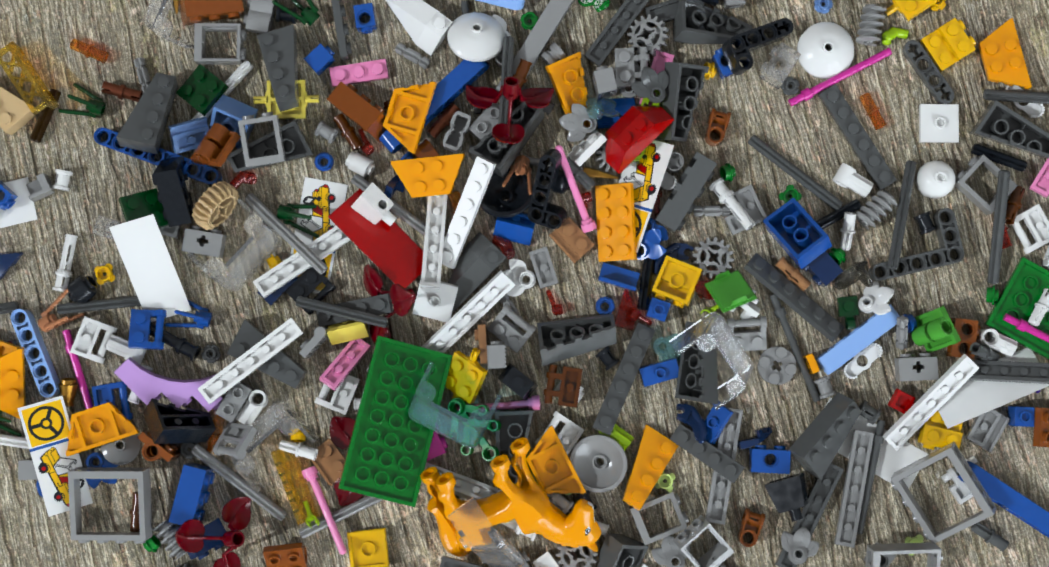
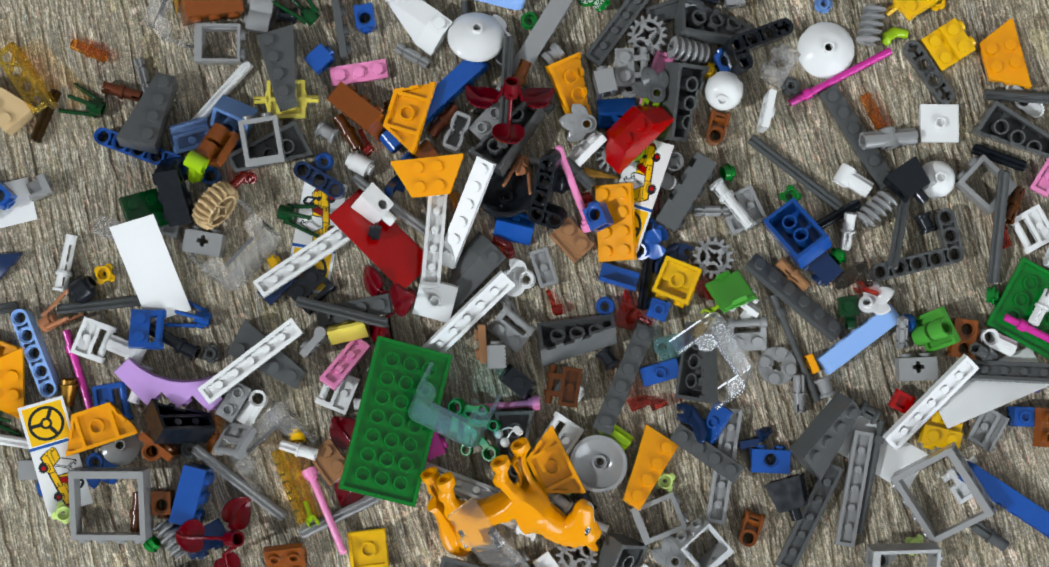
white bush [52,169,73,191] -> none
dark green plate [176,64,229,116] -> none
light grey axle [245,193,328,274] -> none
yellow plate [445,348,488,406] -> none
clear light blue plate [586,98,620,119] -> none
light grey plate [781,526,819,565] -> none
white piece [843,343,883,379] -> none
none -> yellowish green plate [51,501,70,524]
none -> dark orange brick [151,490,175,519]
none -> lime piece [183,150,210,184]
none -> dark blue beam [293,161,346,200]
none -> black plate [368,222,382,241]
none -> white piece [494,426,523,447]
none -> blue brick [582,200,614,232]
none -> clear red slope [626,395,667,412]
none -> light grey piece [667,36,710,65]
none -> white cylinder [705,71,744,111]
none -> white plate [756,89,777,133]
none -> light grey axle [792,374,807,413]
none -> clear red hand [853,280,879,297]
none -> light grey piece [858,127,919,150]
none -> black torso [883,156,930,205]

